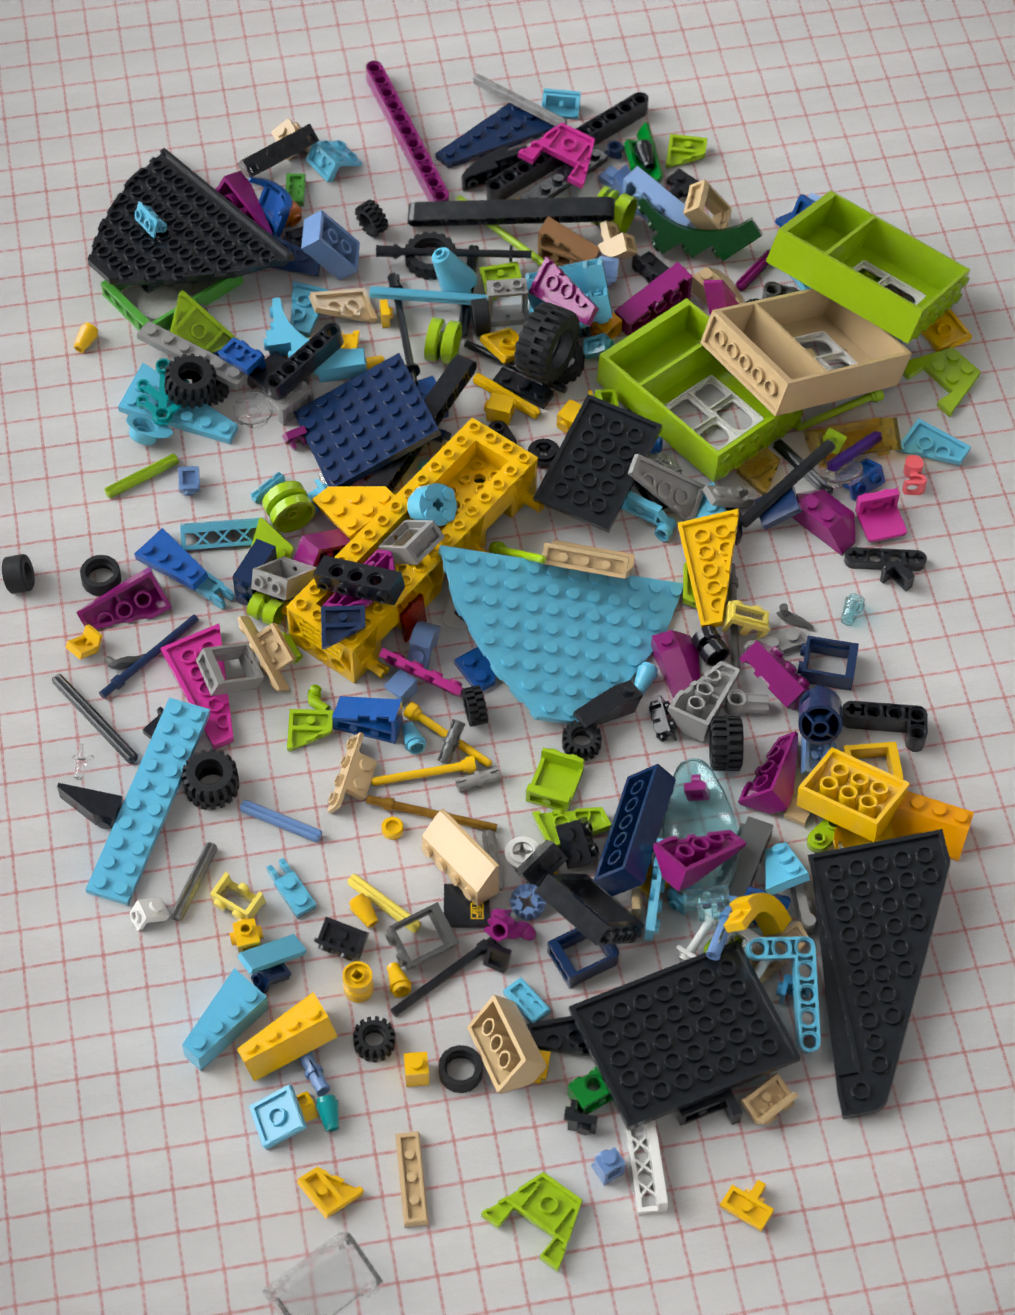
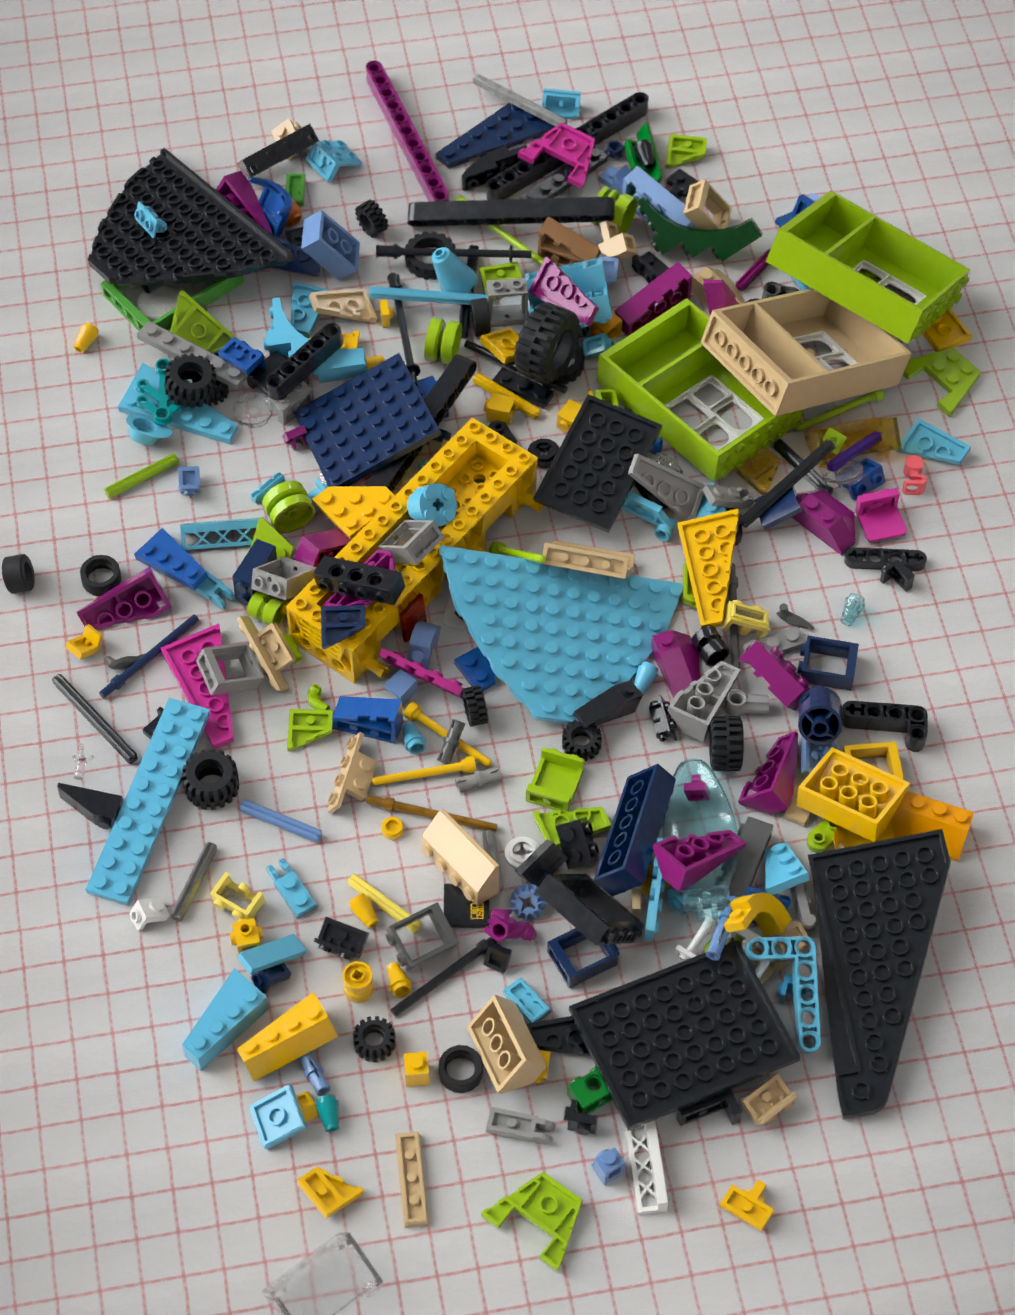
none -> light grey hinge [486,1107,556,1145]

